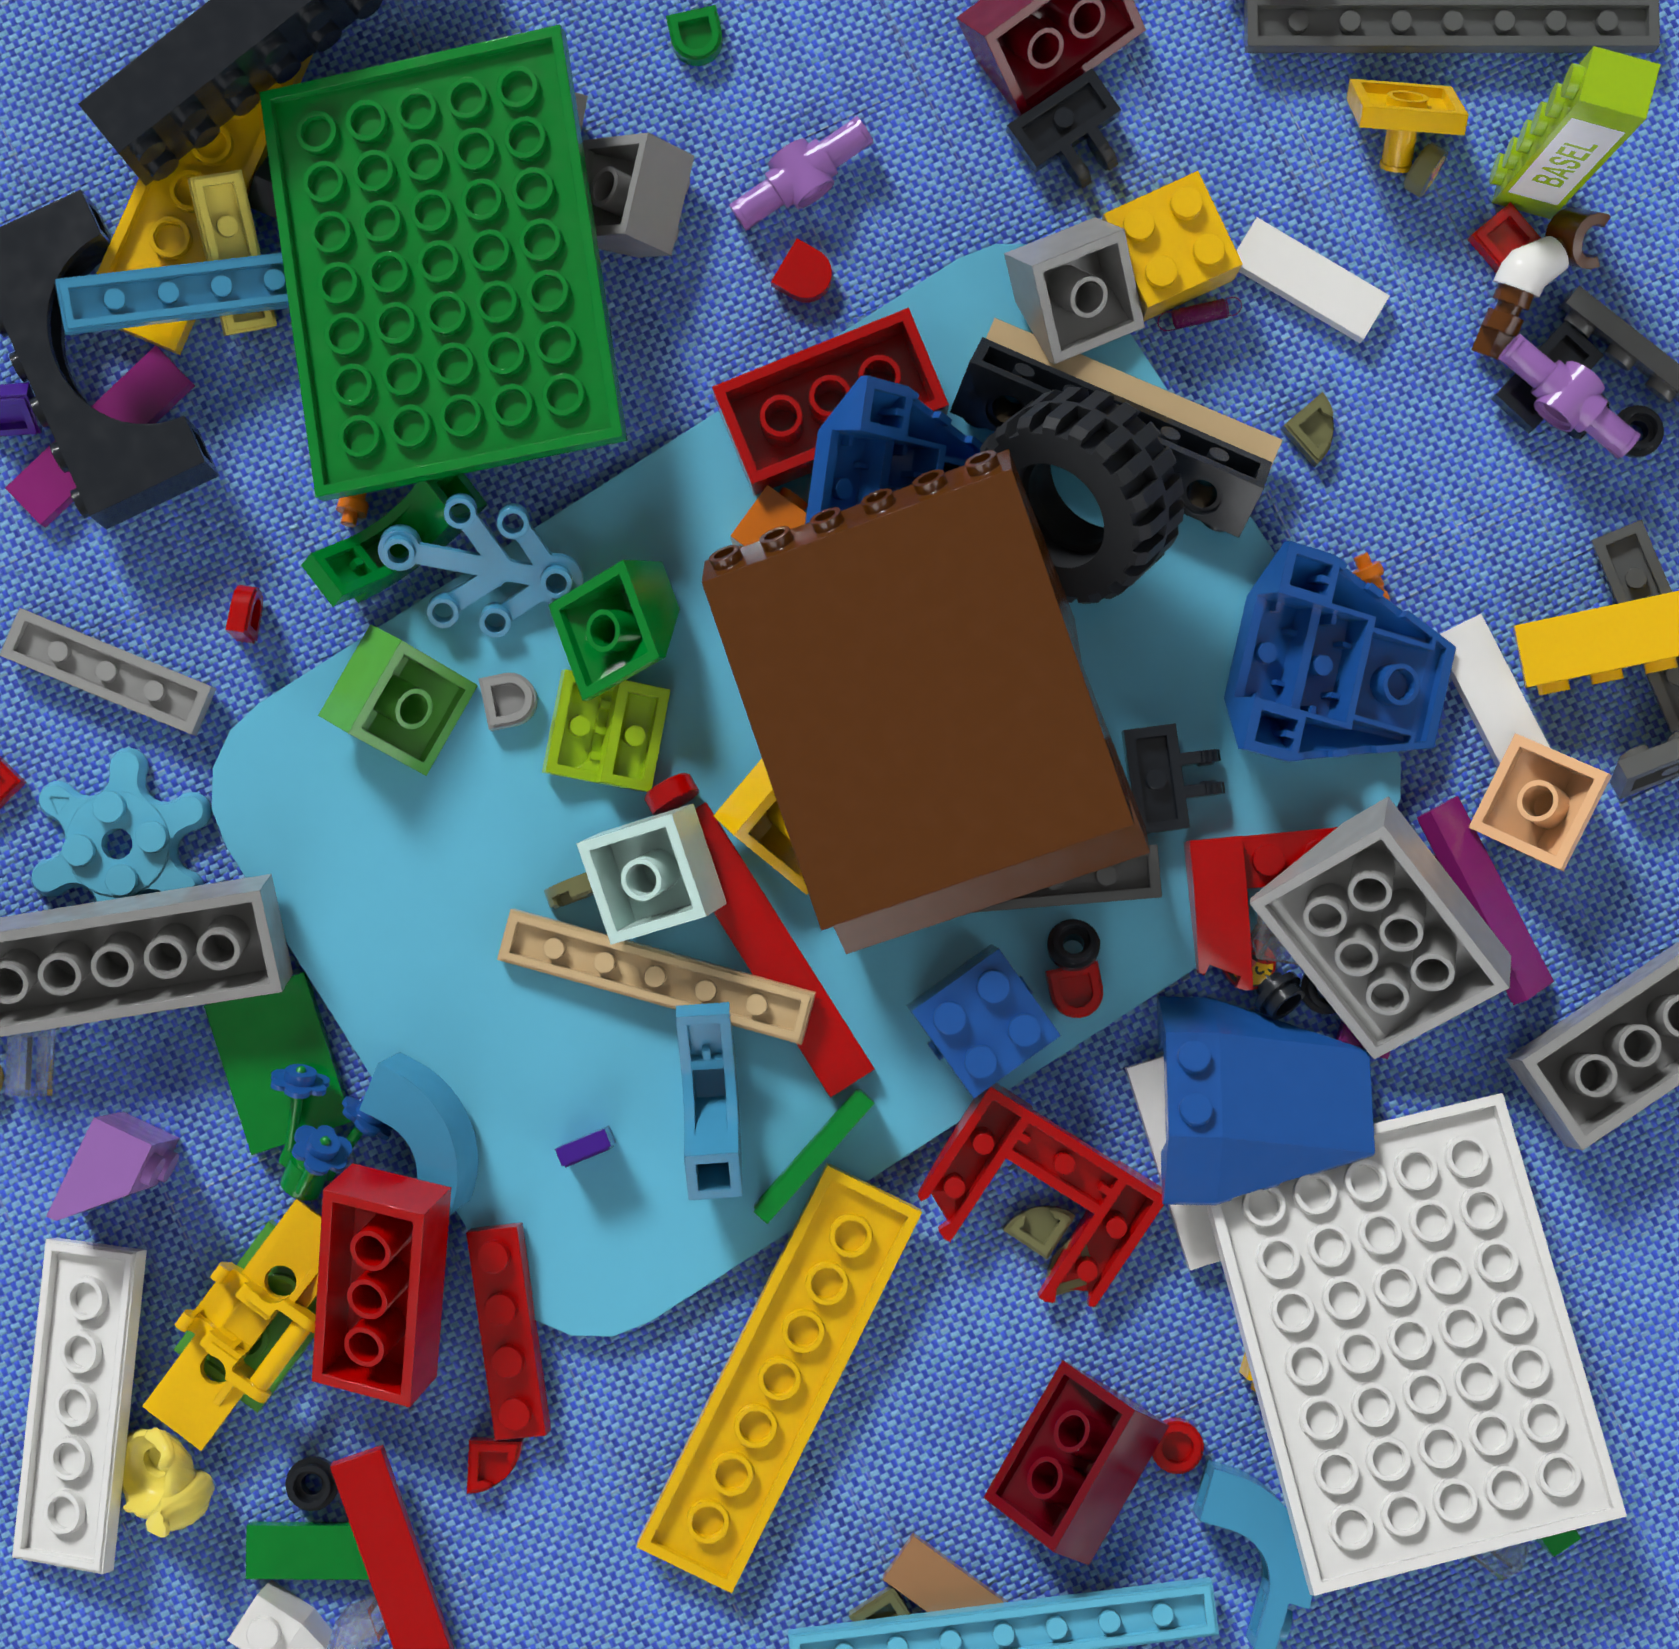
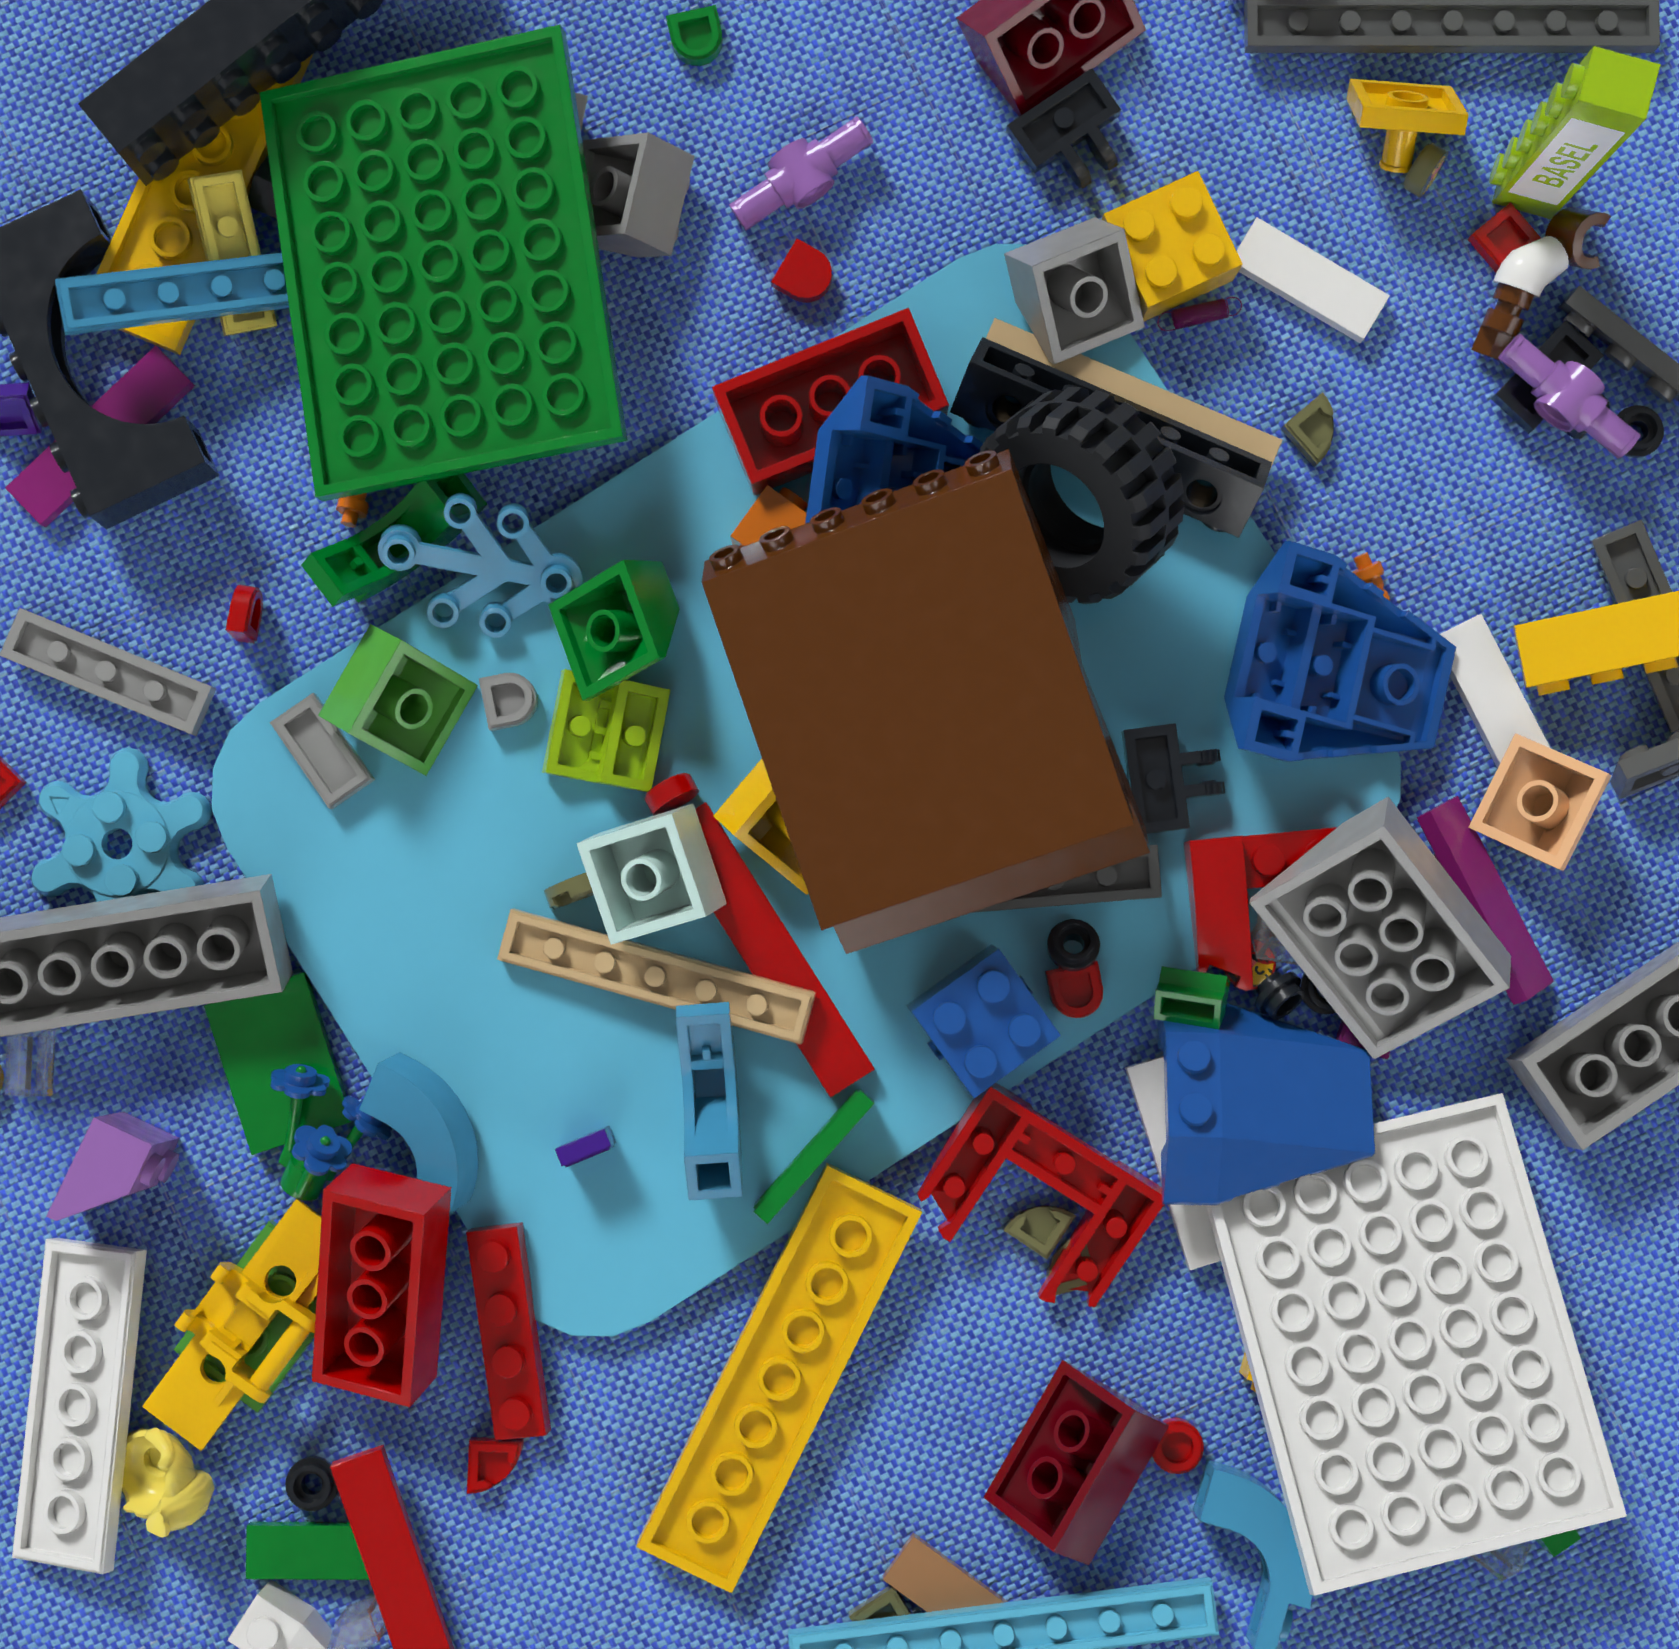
none -> light grey tile [270,693,375,809]
none -> green piece [1153,966,1230,1029]

